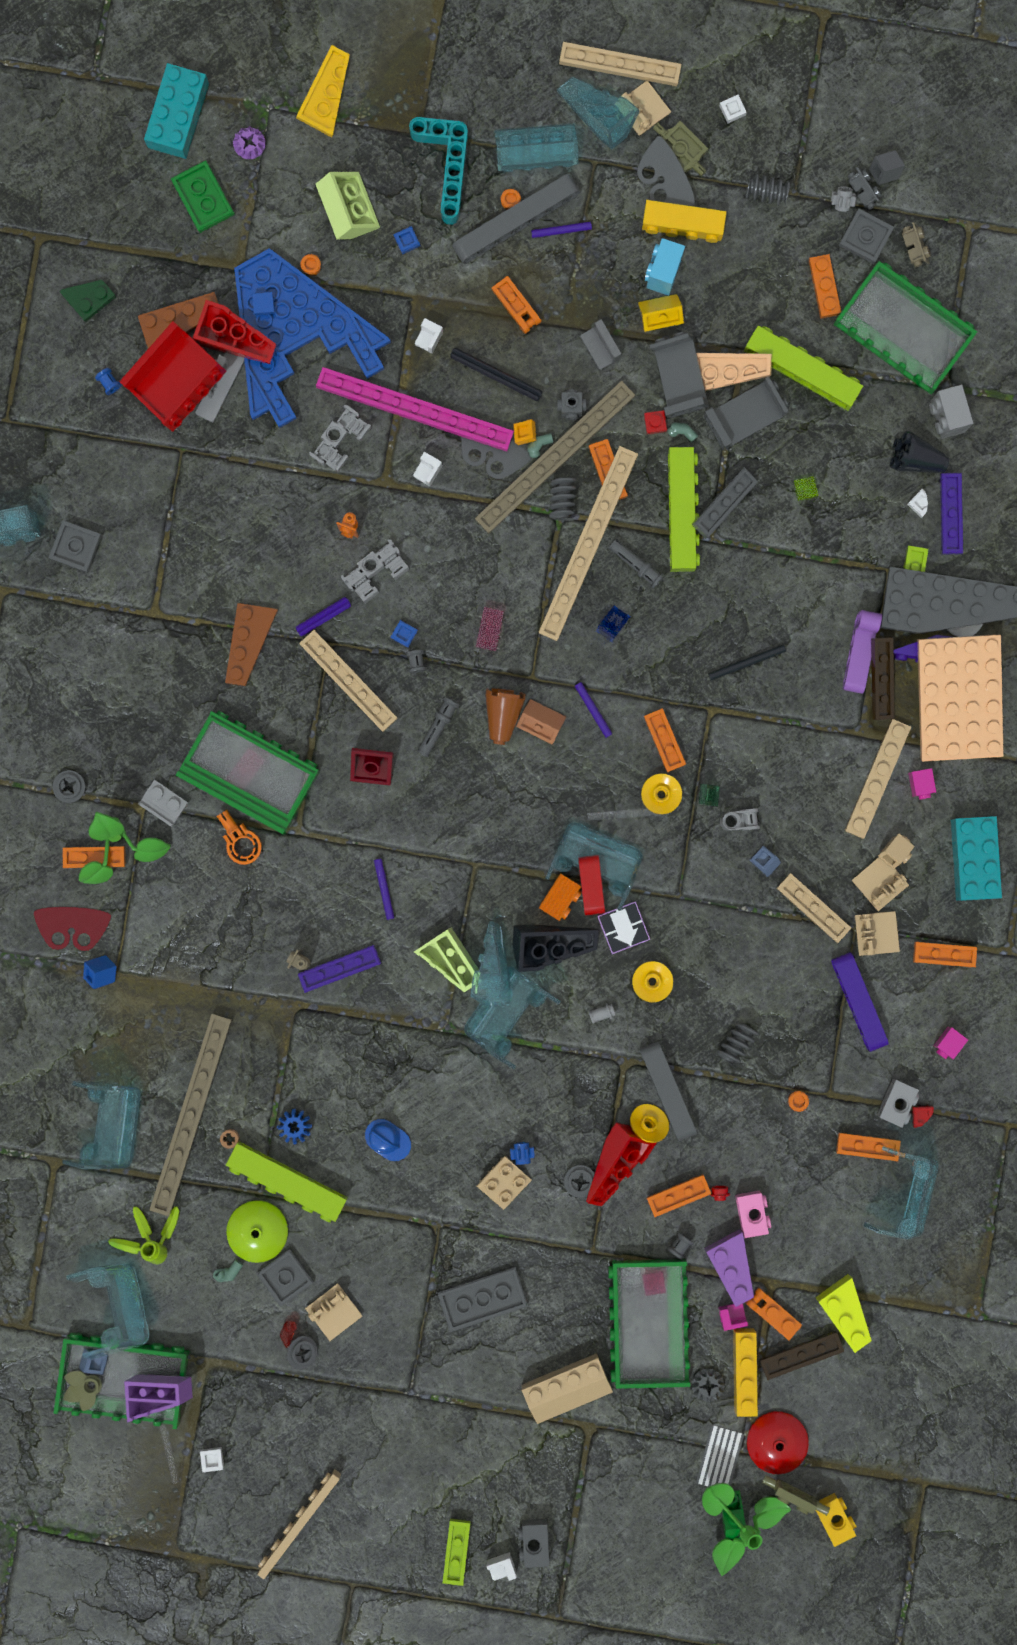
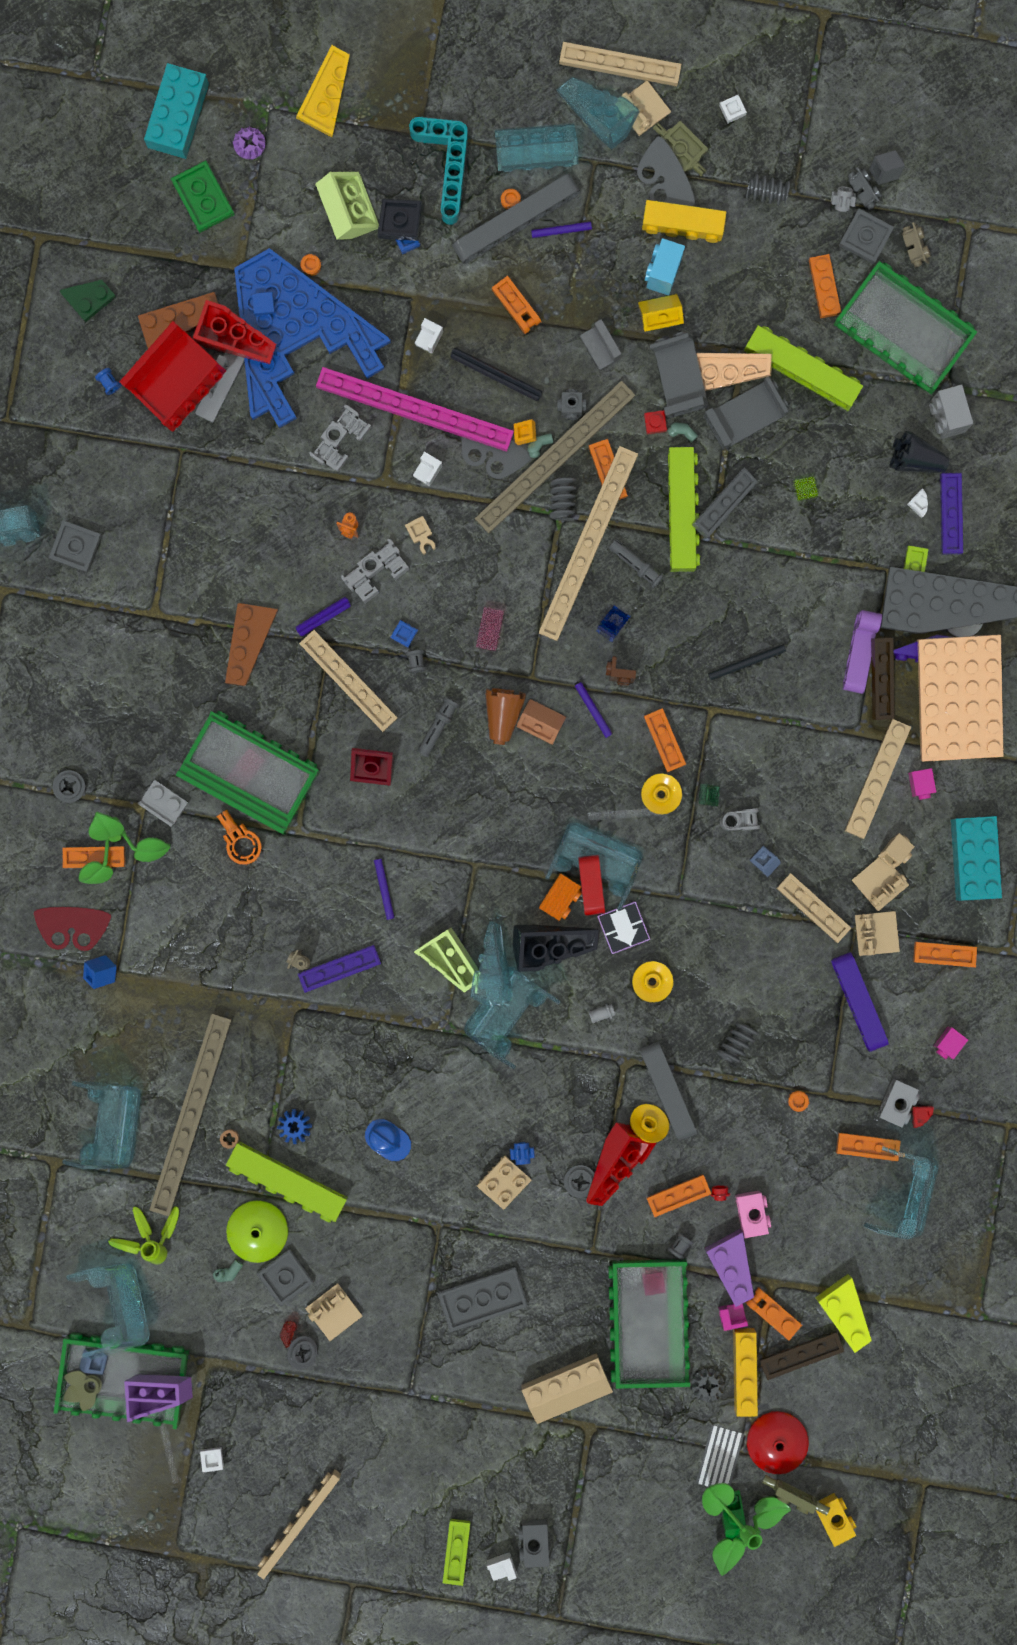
none -> black tile [377,199,423,241]
none -> tan plate [405,516,436,555]
none -> reddish brown bracket [606,656,636,686]

